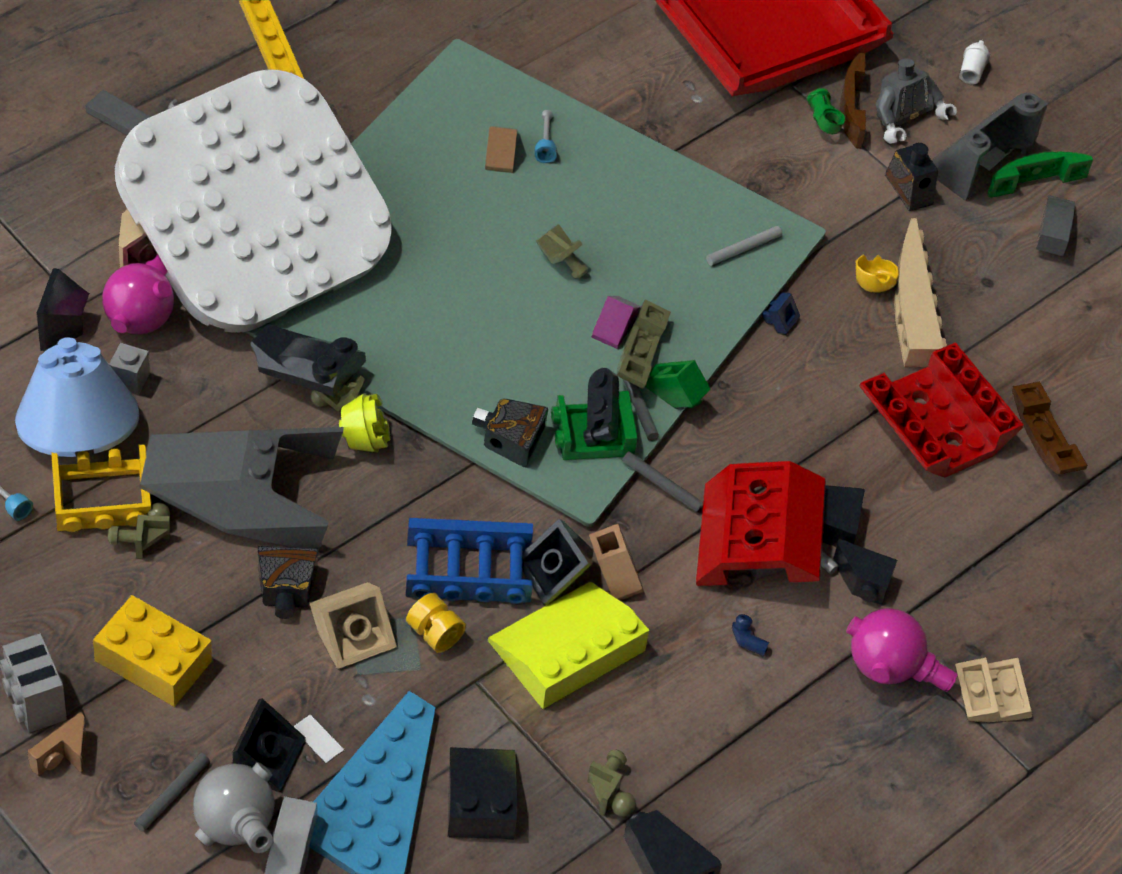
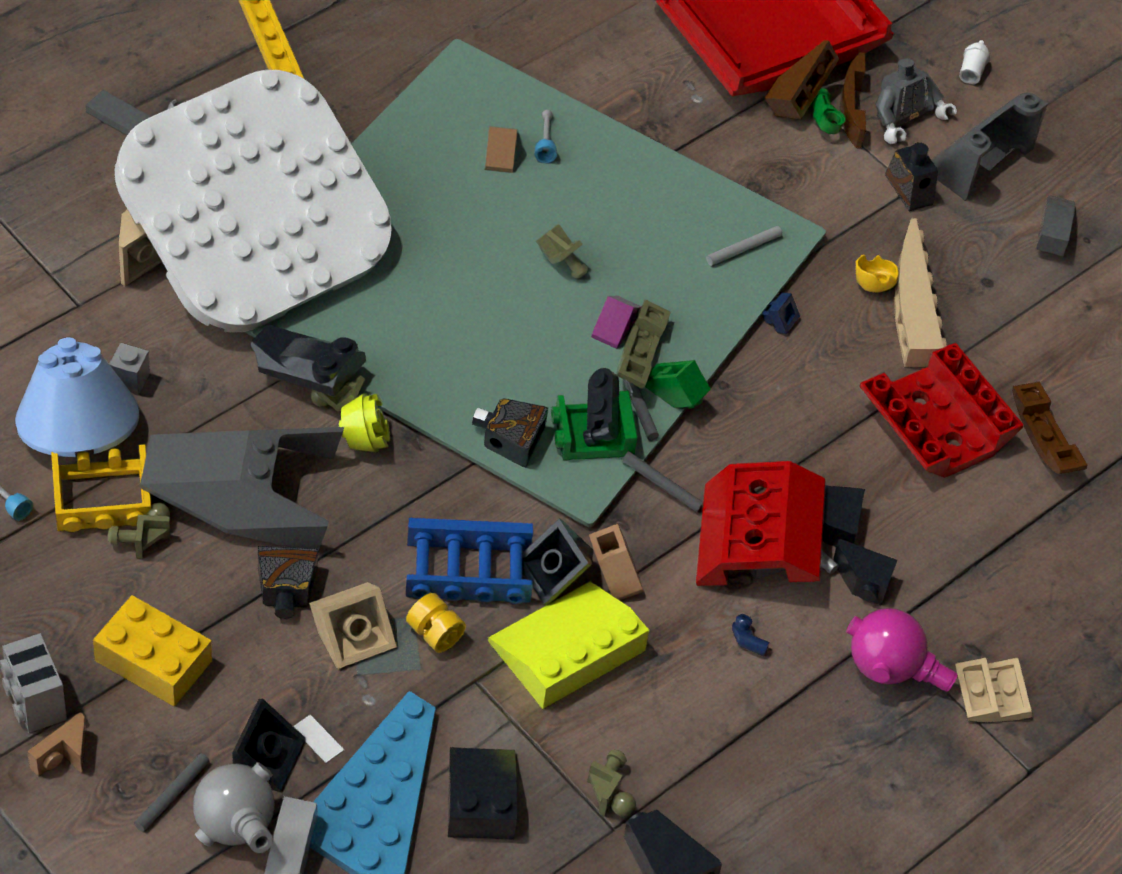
black slope [36,268,90,351] -> none
dark pink piece [102,254,174,334] -> none
green slope [987,152,1093,198] -> none
none -> reddish brown slope [765,40,839,119]

